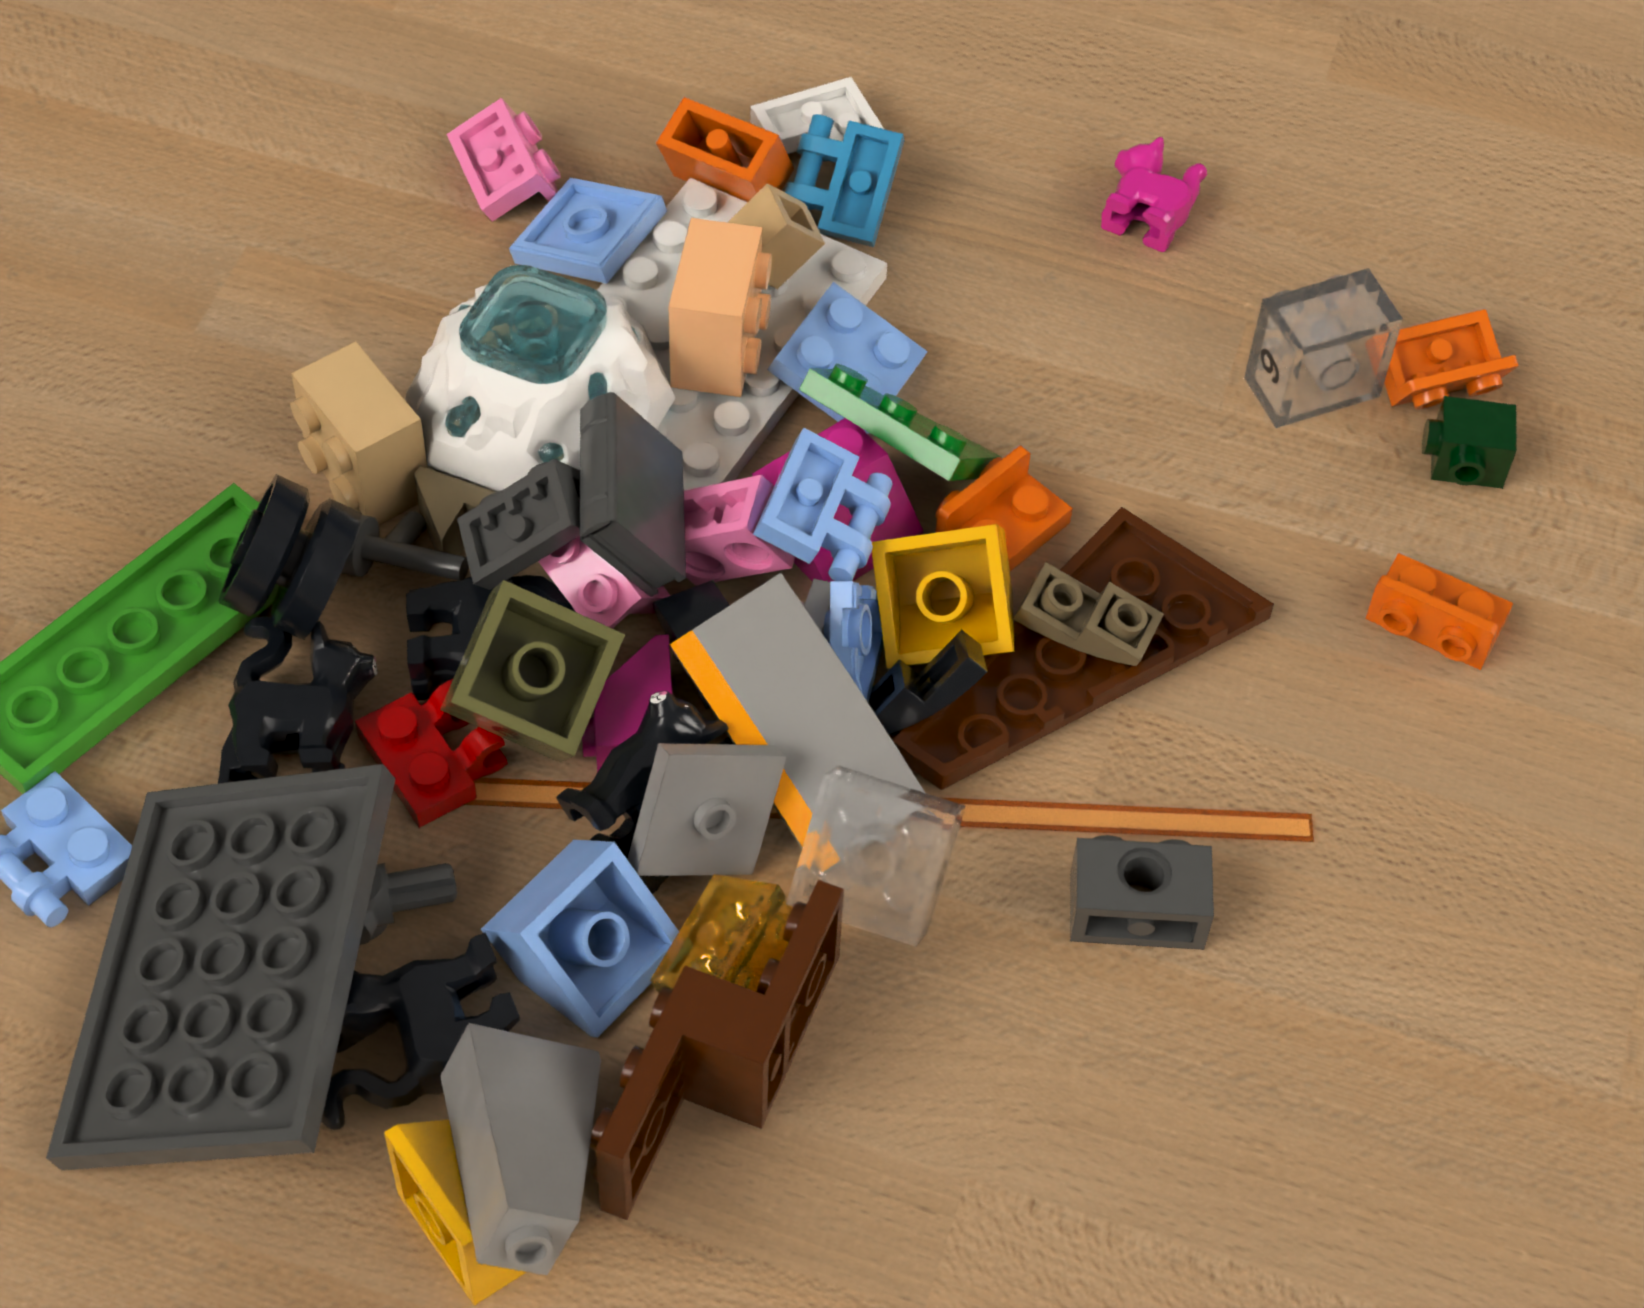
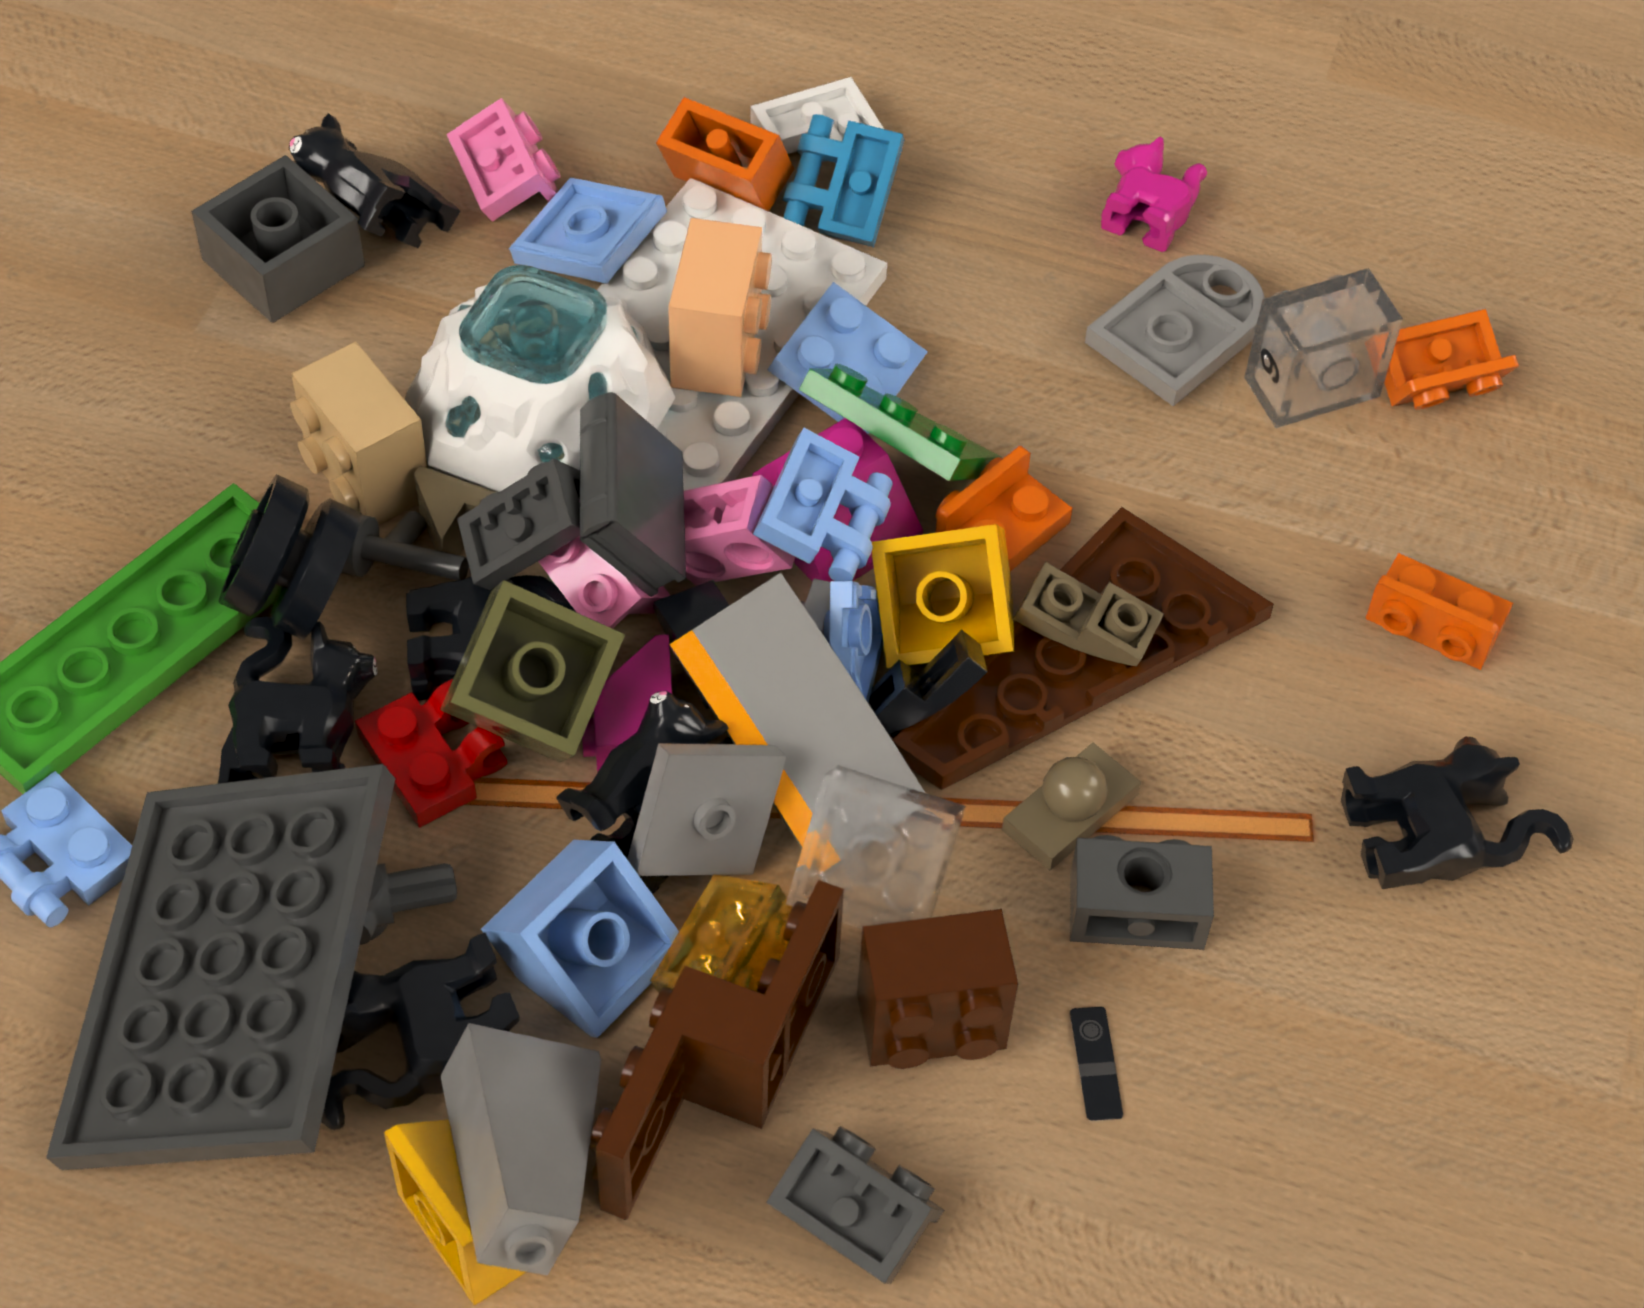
tan brick [727,183,825,289] -> none
dark green brick [1422,396,1517,489] -> none
none -> dark grey brick [191,155,365,323]
none -> black animal [289,113,461,248]
none -> dark grey bracket [766,1126,945,1284]
none -> reddish brown brick [857,909,1018,1069]
none -> dark tan tile [1002,742,1141,871]
none -> black sticker [1070,1007,1123,1121]
none -> light grey plate [1085,255,1265,407]
none -> black animal [1341,737,1574,889]

